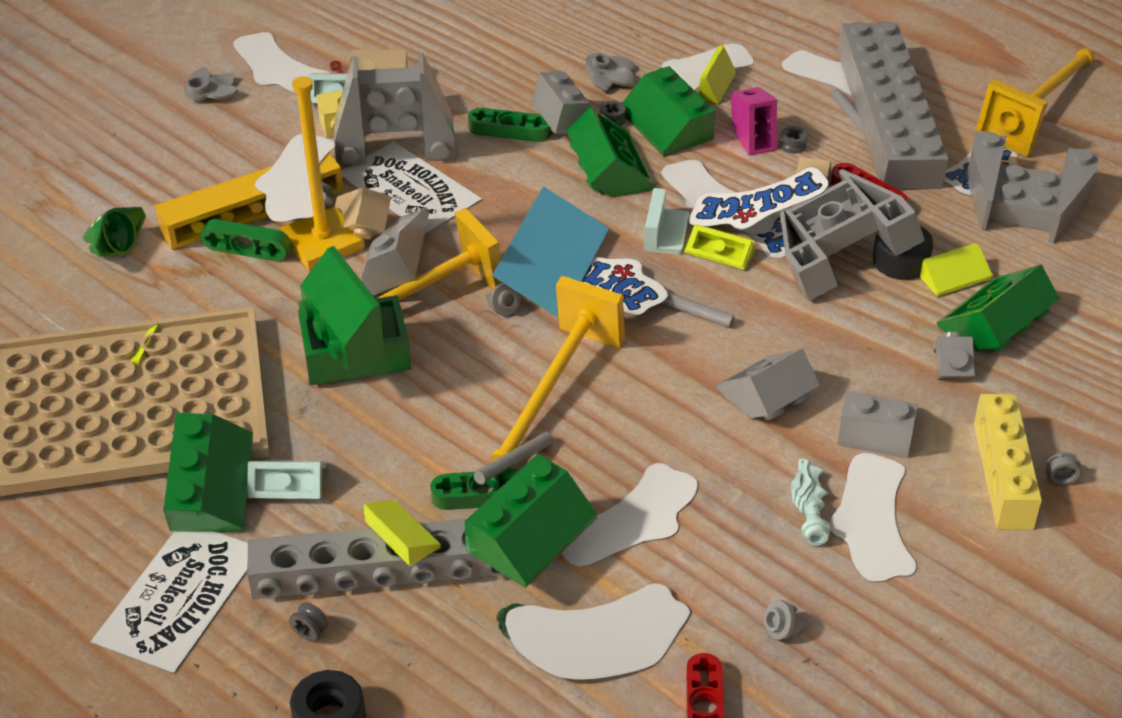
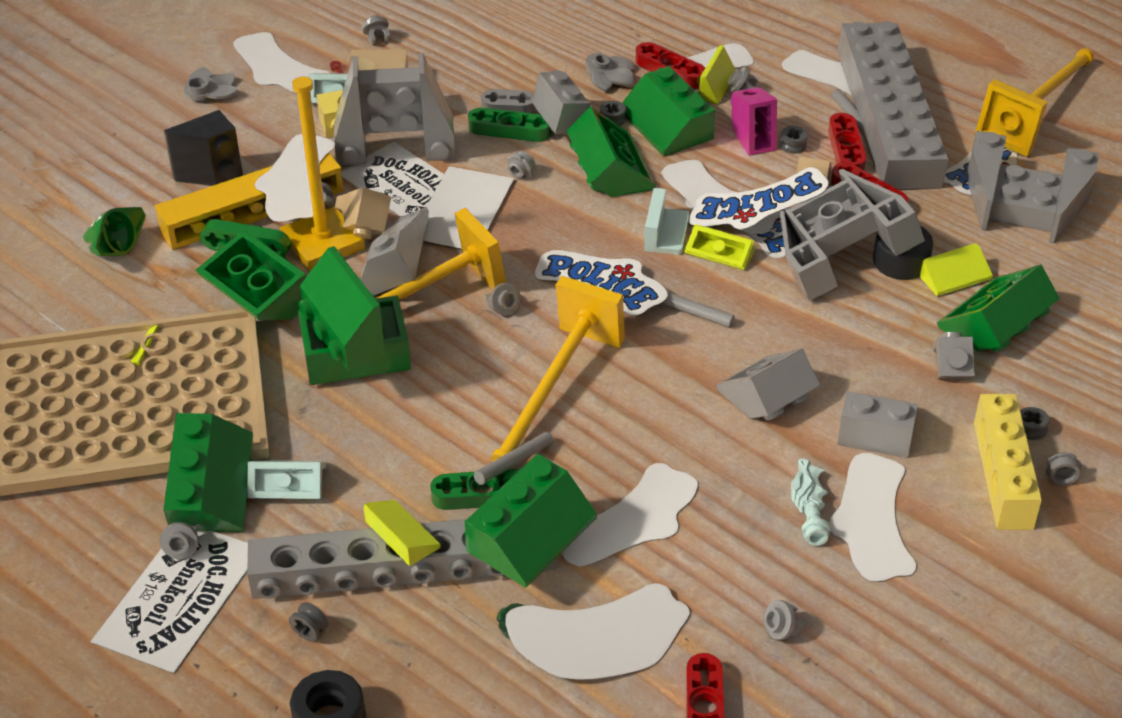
medium azure sticker [492,186,609,318] -> none
none -> light grey plate [160,522,199,559]
none -> black slope [164,110,243,186]
none -> green slope [195,230,307,320]
none -> light grey plate [361,15,390,45]
none -> white sticker [423,166,514,249]
none -> light grey beam [481,89,536,114]
none -> light grey plate [507,151,536,178]
none -> red beam [635,42,705,89]
none -> light grey plate [728,66,758,93]
none -> red beam [828,113,866,171]
none -> dark grey bush [1020,407,1049,440]

